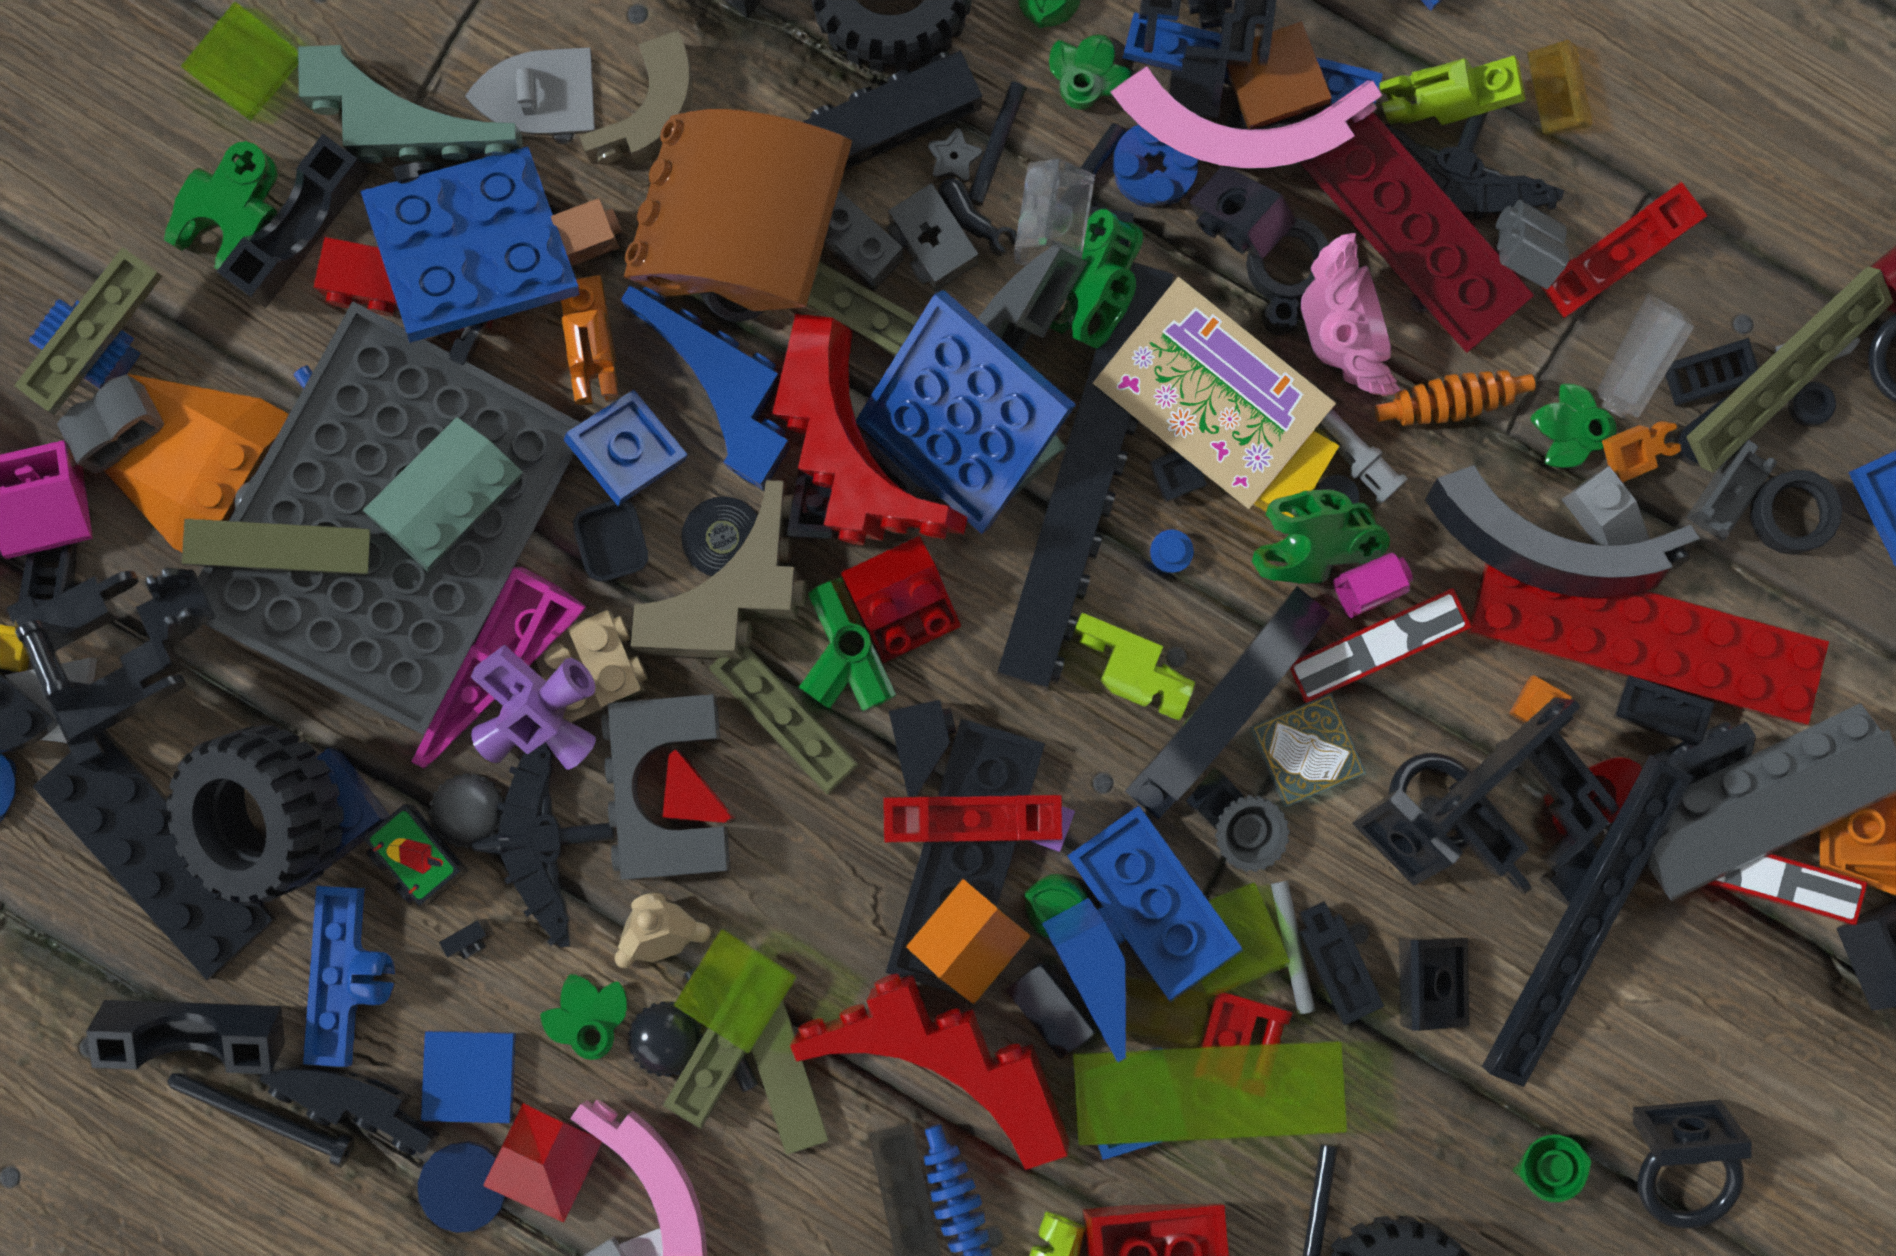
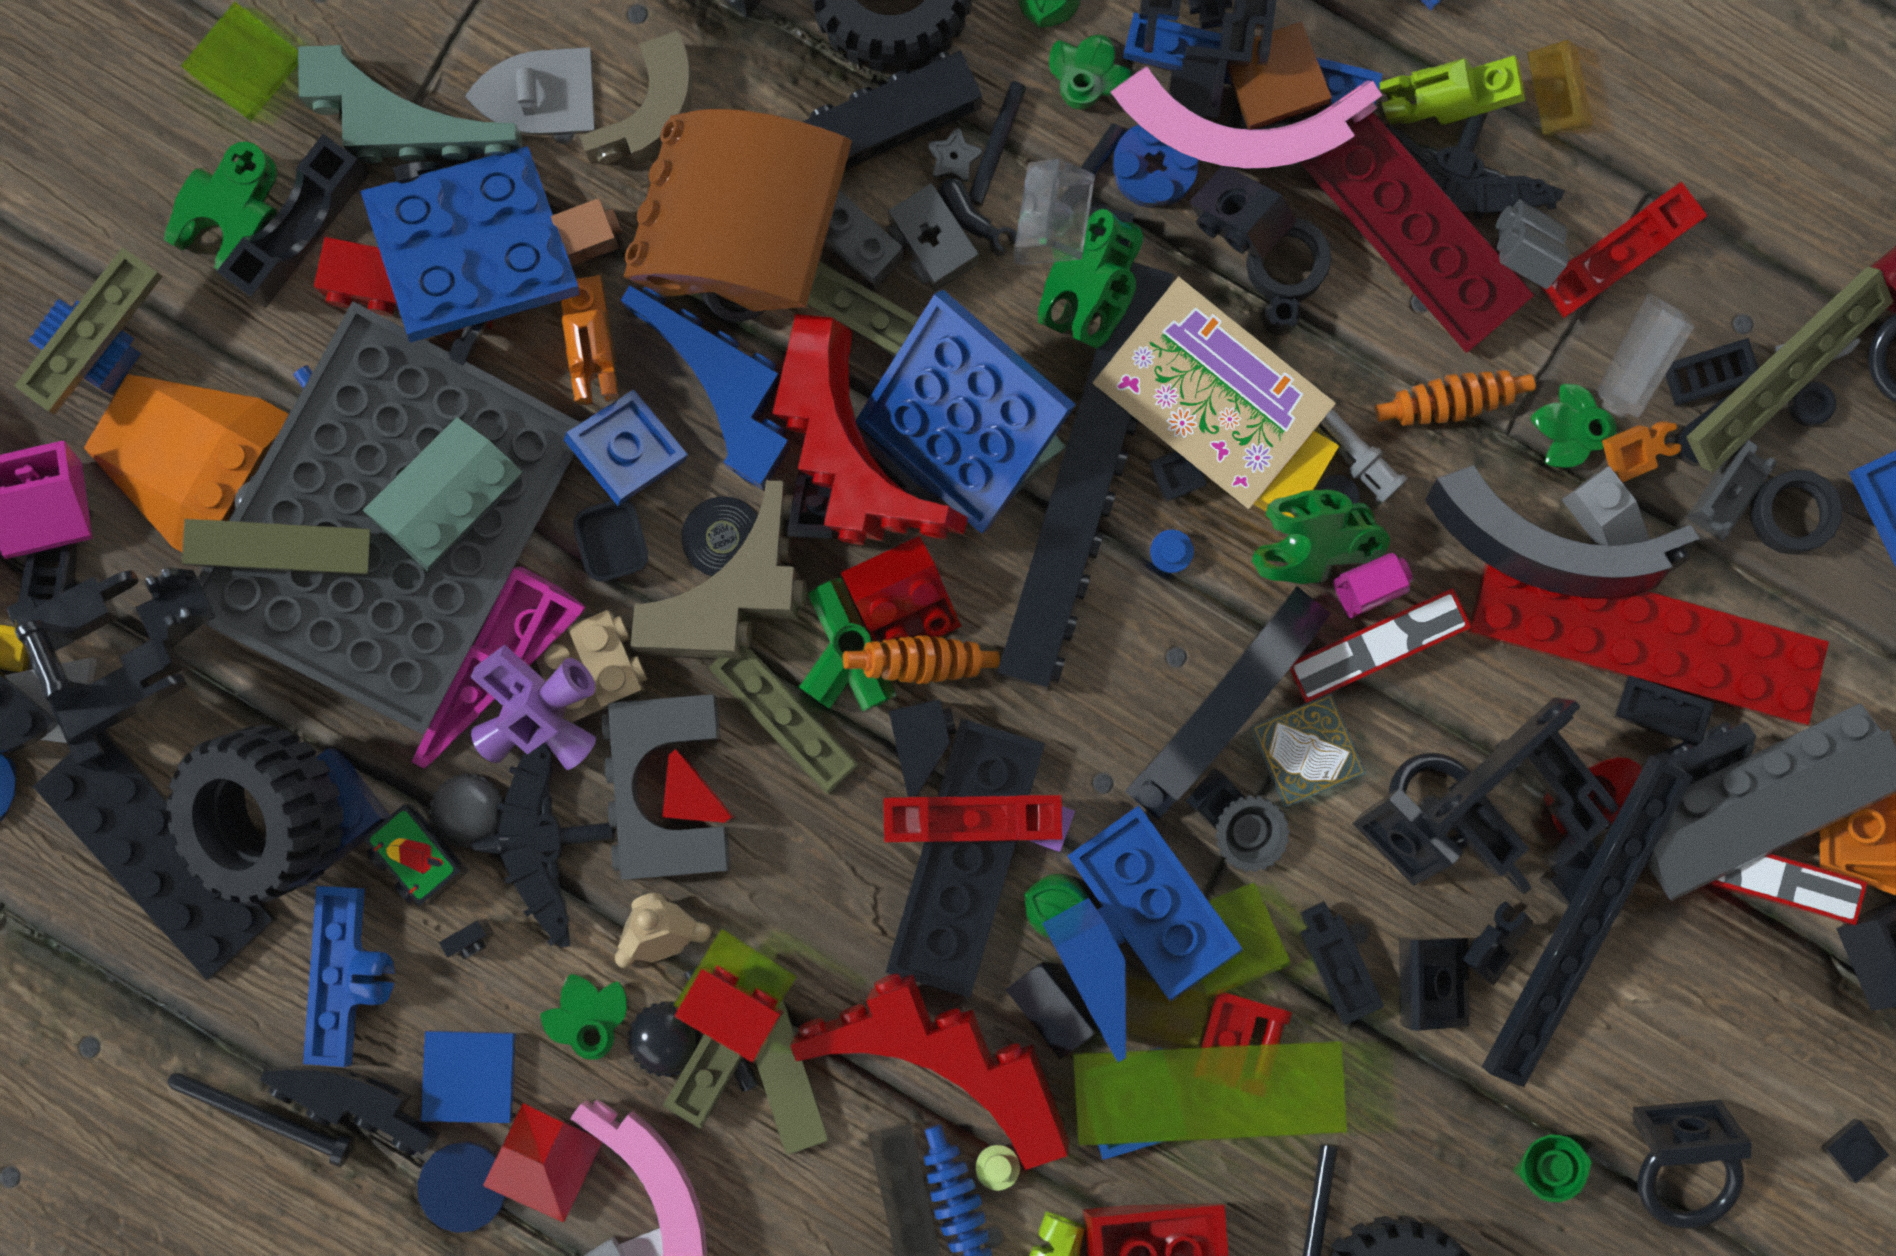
dark grey brick [57,374,164,474] -> none
black arch [86,1000,285,1074] -> none
orange slope [906,879,1031,1004] -> none
dark grey slope [978,245,1087,355] -> none
lime plate [1074,613,1196,721] -> none
light grey bar [1271,881,1315,1014] -> none
bright pink piece [1300,233,1401,396] -> none
orange plate [1509,675,1572,723] -> none
none -> red brick [674,964,784,1062]
none -> orange piece [843,636,1000,684]
none -> yellowish green plate [976,1145,1020,1190]
none -> black plate [1462,901,1533,986]
none -> black plate [1821,1118,1889,1184]

